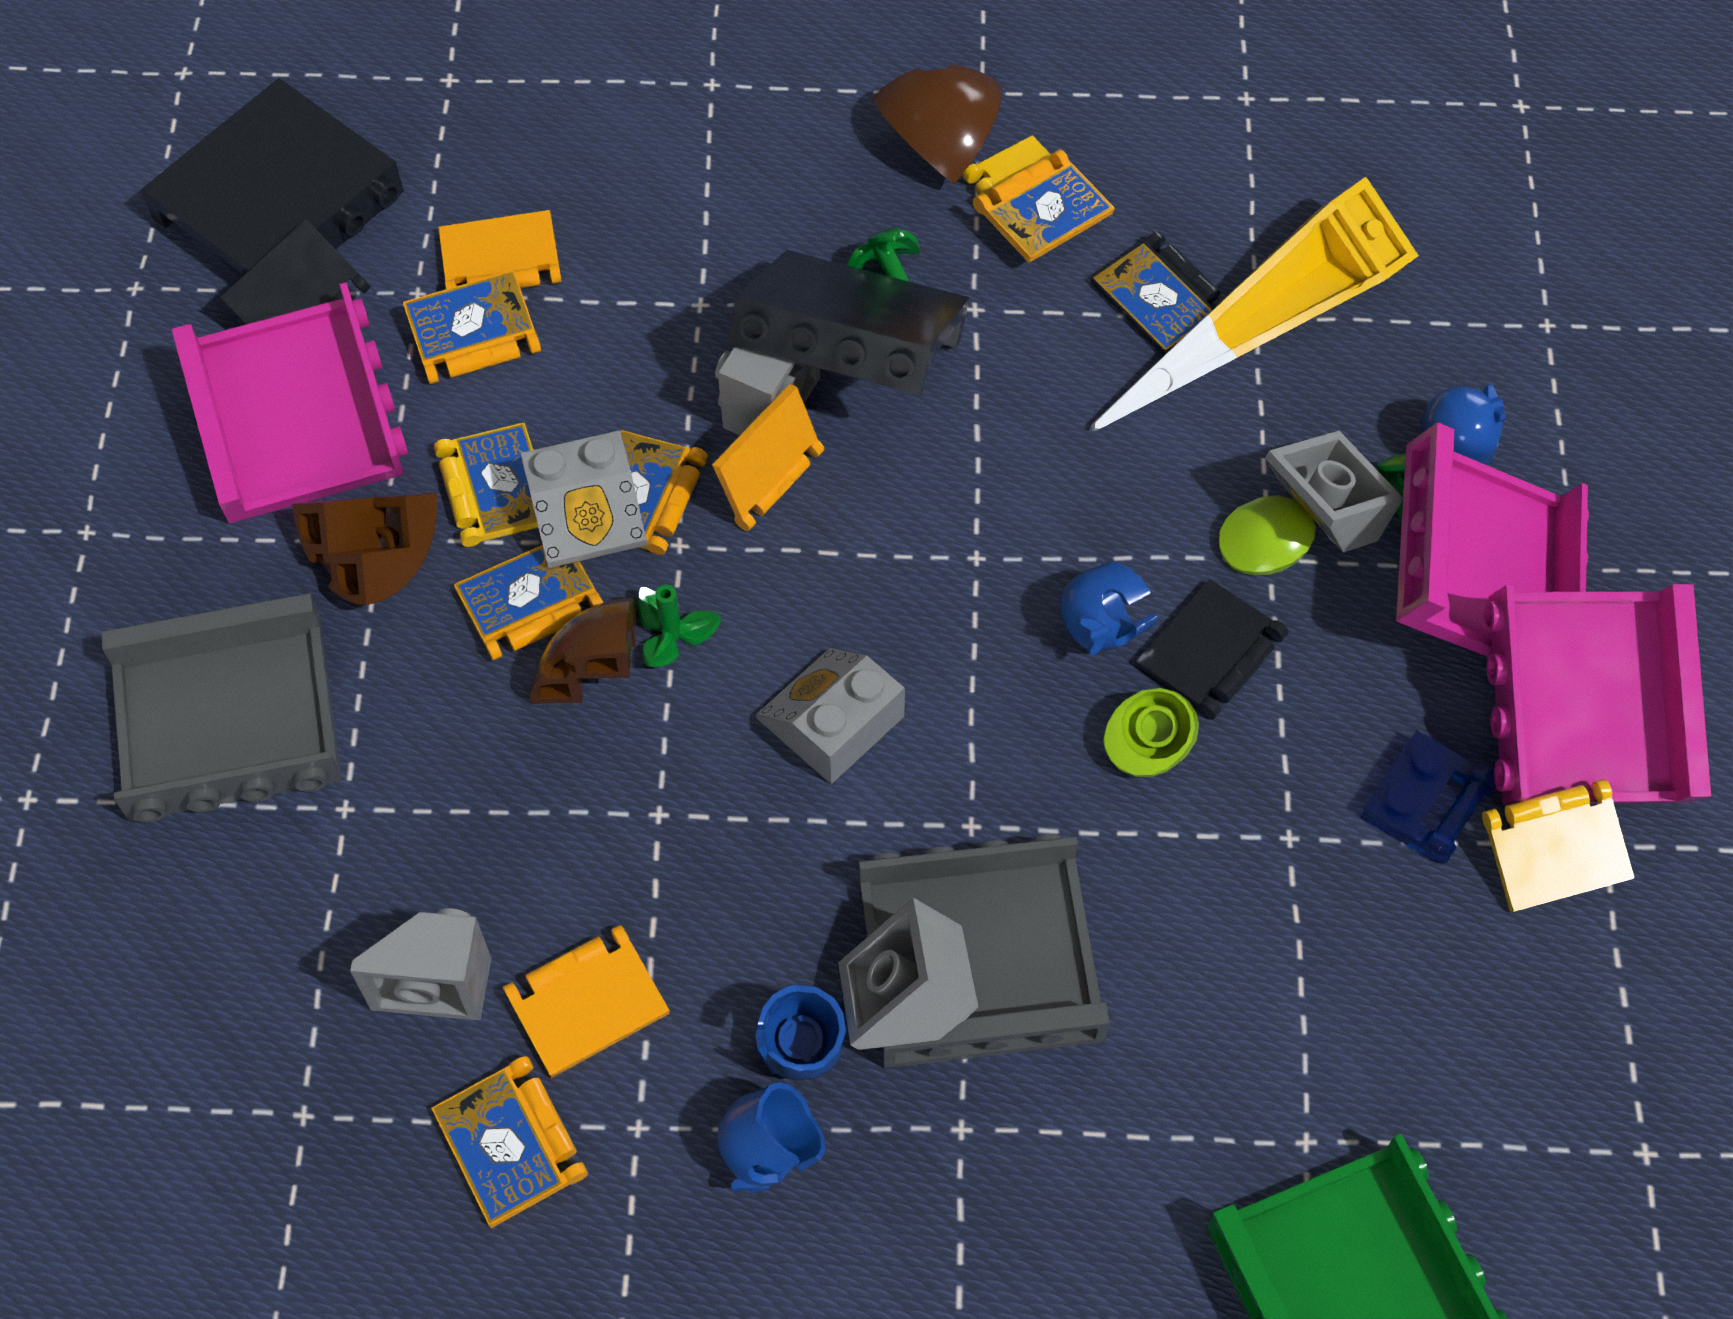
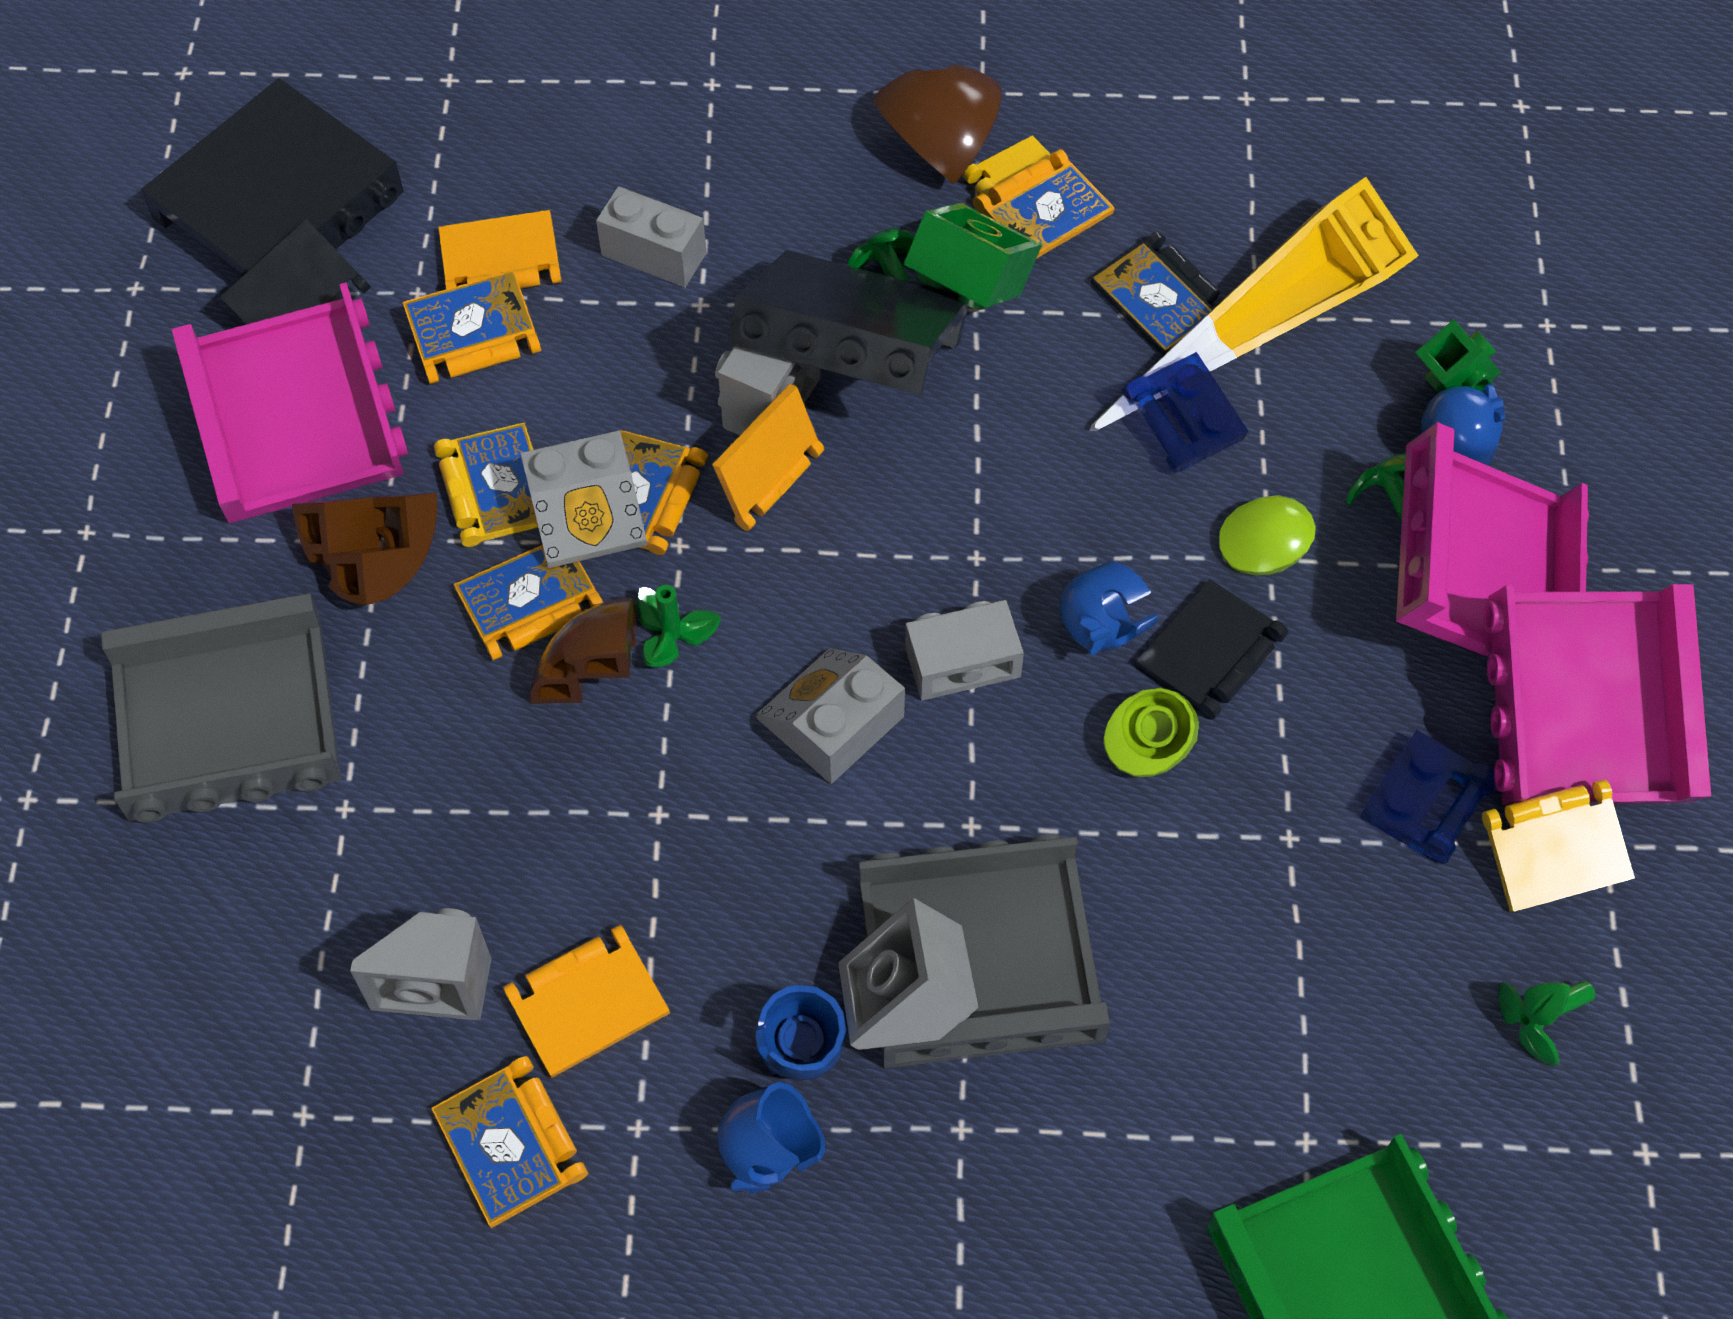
light grey slope [1265,431,1403,553] -> none
none -> light grey brick [596,186,707,288]
none -> green brick [903,203,1042,310]
none -> light grey brick [905,600,1024,701]
none -> clear blue plate [1122,352,1249,473]
none -> green brick [1415,319,1501,393]
none -> green plant [1498,981,1595,1066]

